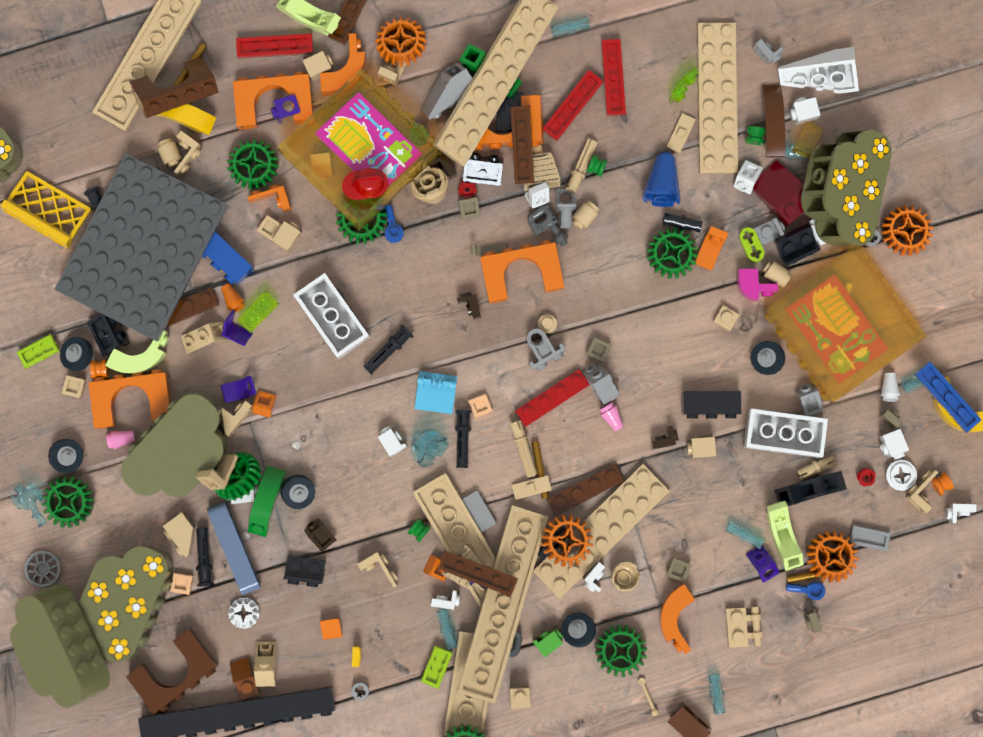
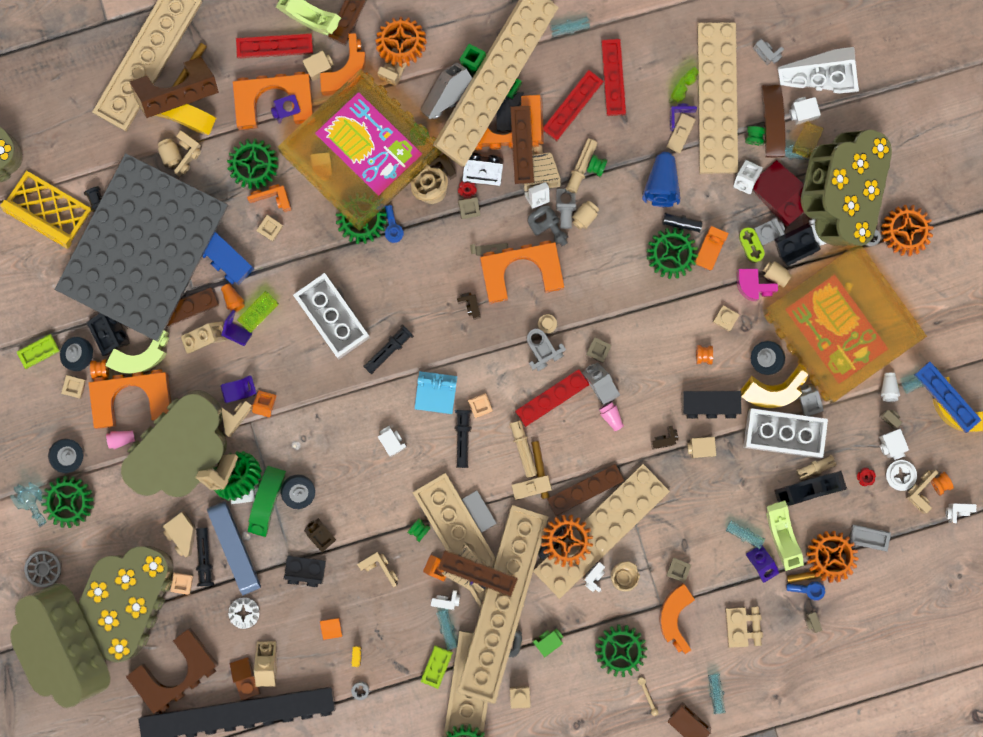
tan brick [272,221,302,253] -> none
red piece [342,168,388,200] -> none
clear light blue cylinder [411,429,449,468] -> none
black wheel [561,612,596,648] -> none
none -> dark purple bracket [670,103,697,131]
none -> orange wheel [696,345,713,365]
none -> arch [740,364,808,408]

